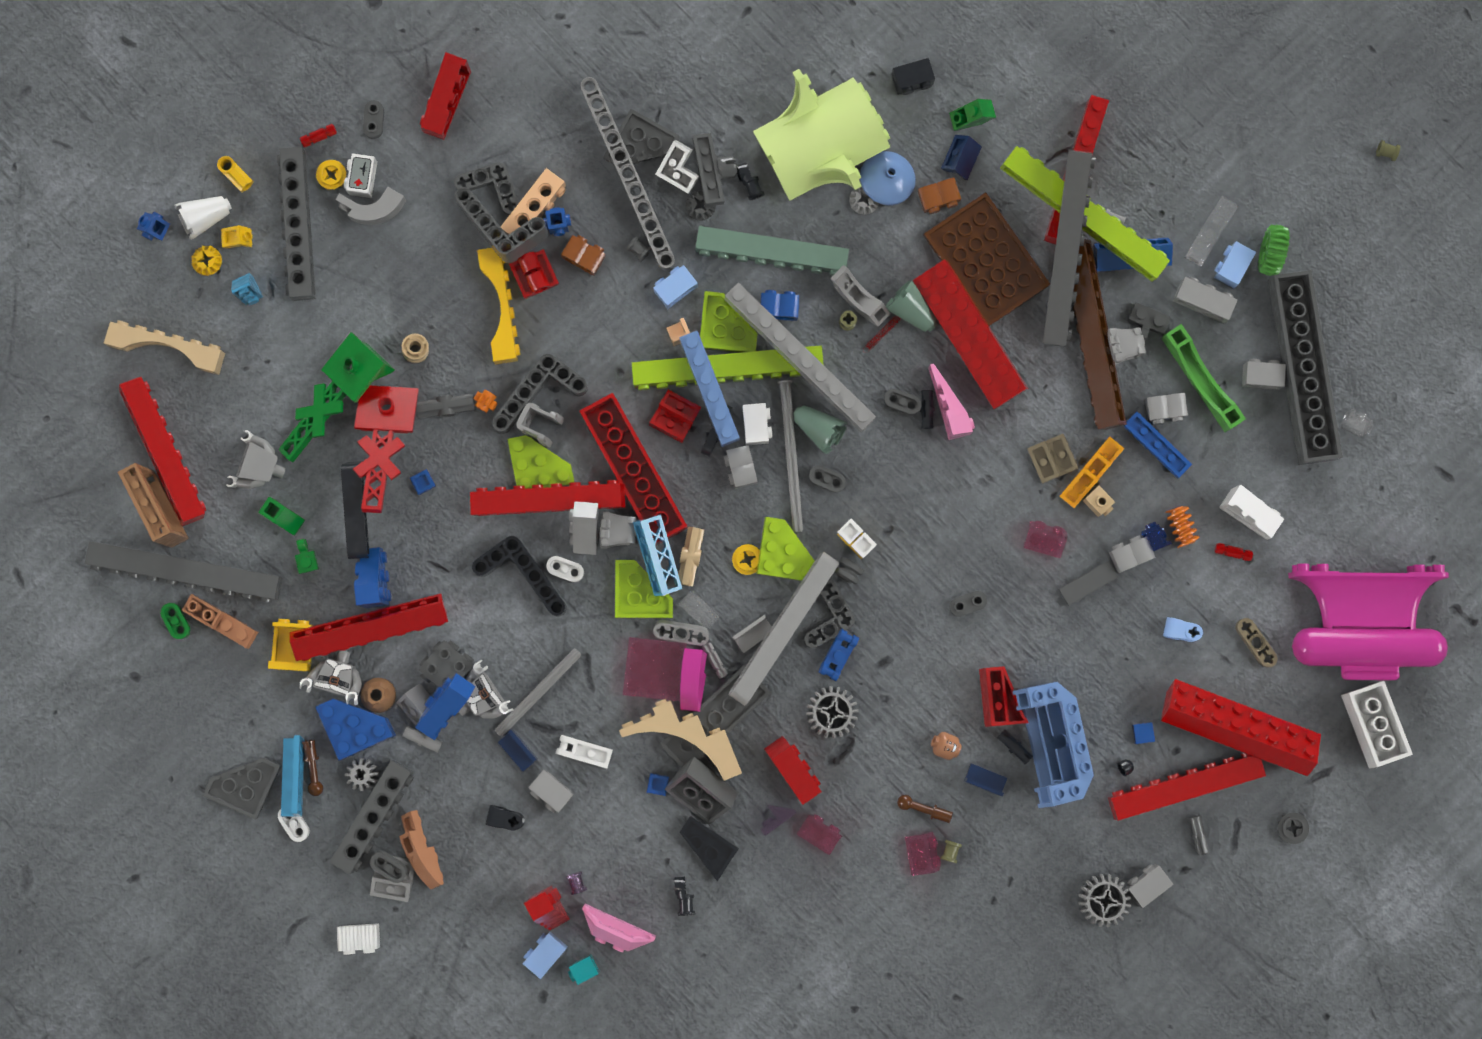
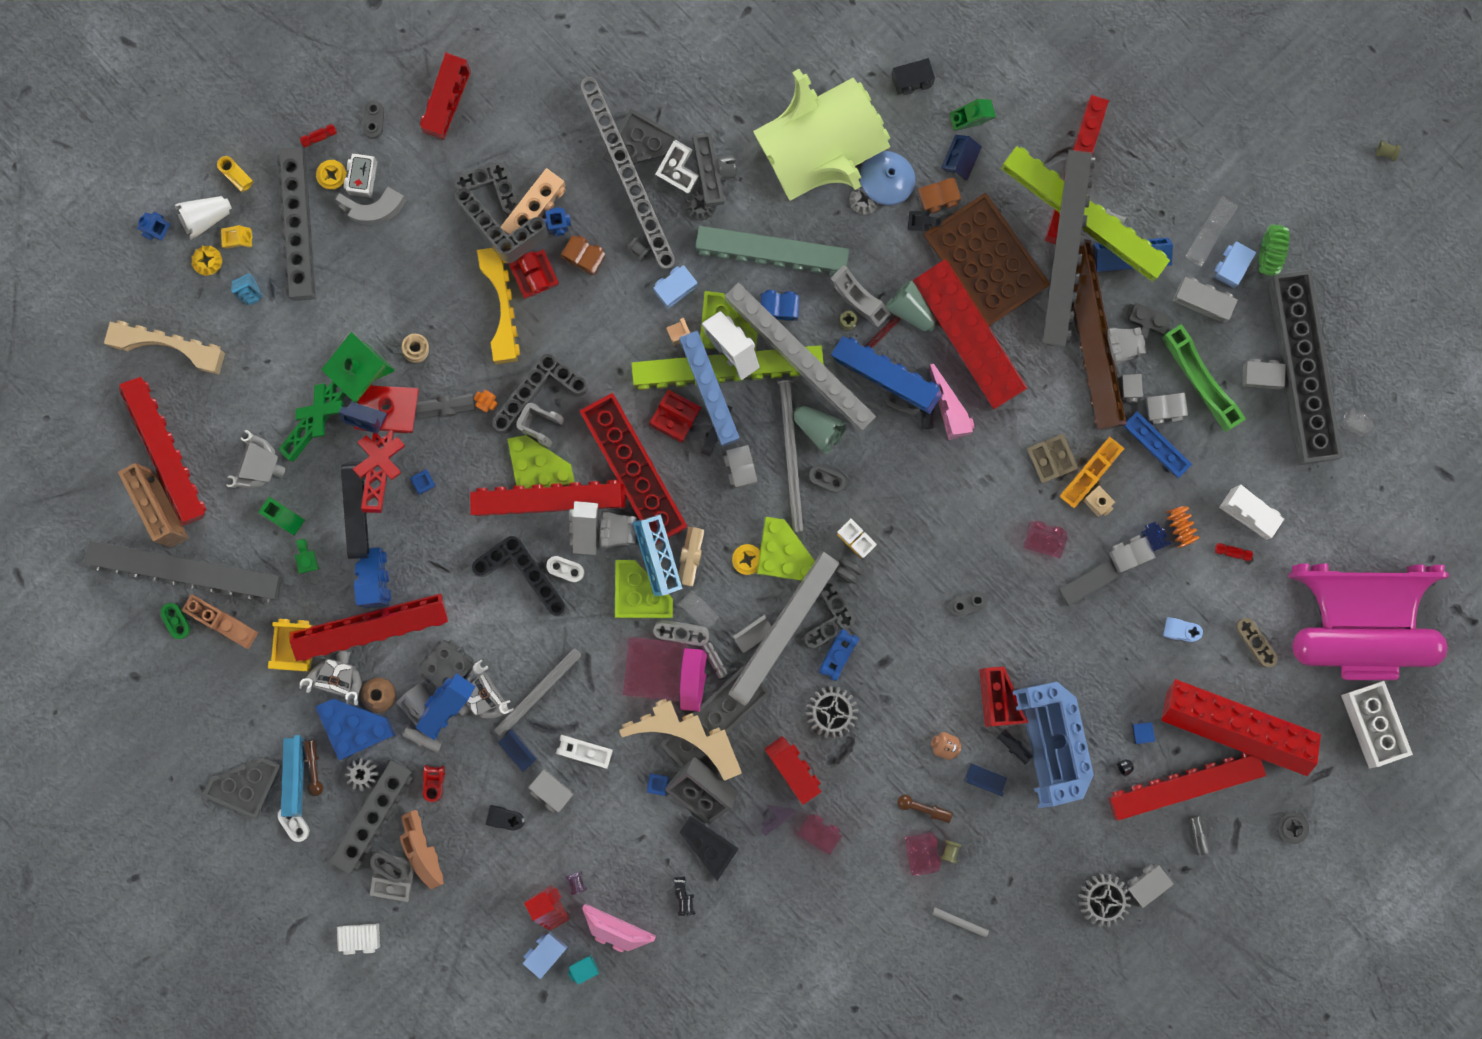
black connector [737,163,765,200] -> none
white brick [742,403,772,445] -> none
none -> dark blue panel [339,401,387,434]
none -> red piece [423,765,445,802]
none -> white wedge [702,311,760,380]
none -> blue brick [831,336,942,414]
none -> black plate [907,211,942,231]
none -> light grey bar [932,907,989,938]
none -> light grey brick [1119,374,1143,403]

